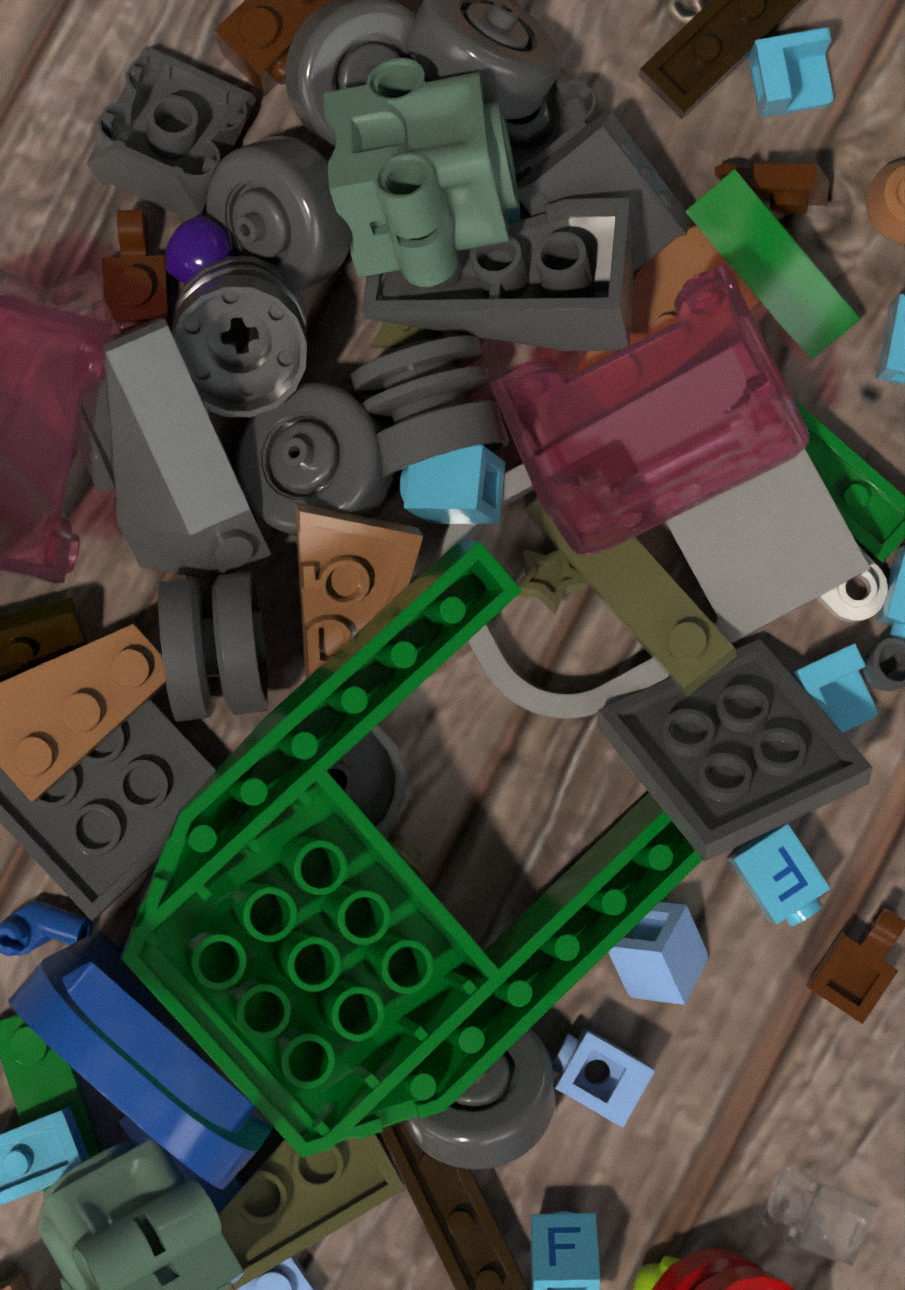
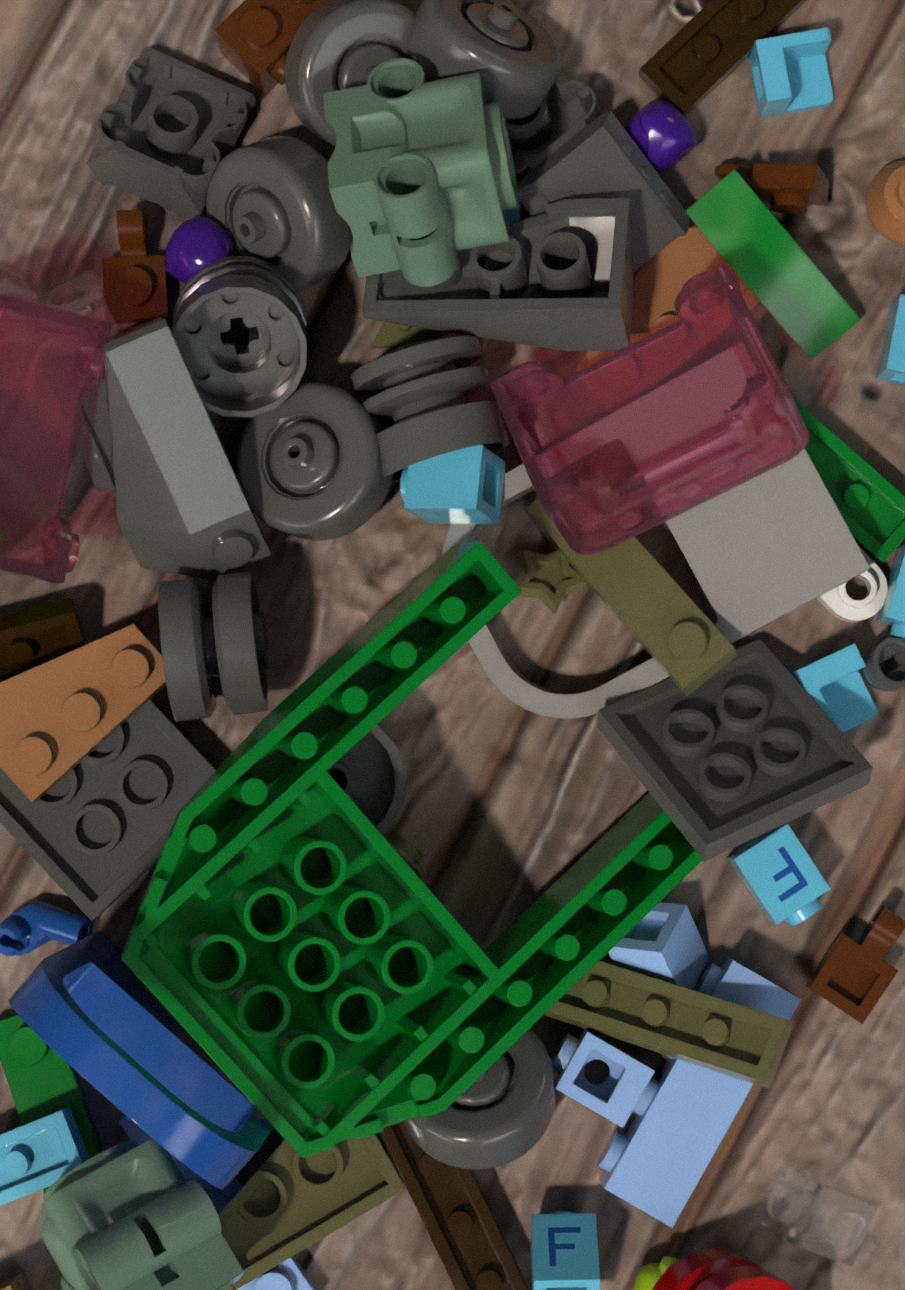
medium nougat wing [295,503,423,679] -> none
none -> olive plate [544,961,792,1089]
none -> light blue brick [597,957,801,1228]
none -> dark purple piece [624,100,697,172]

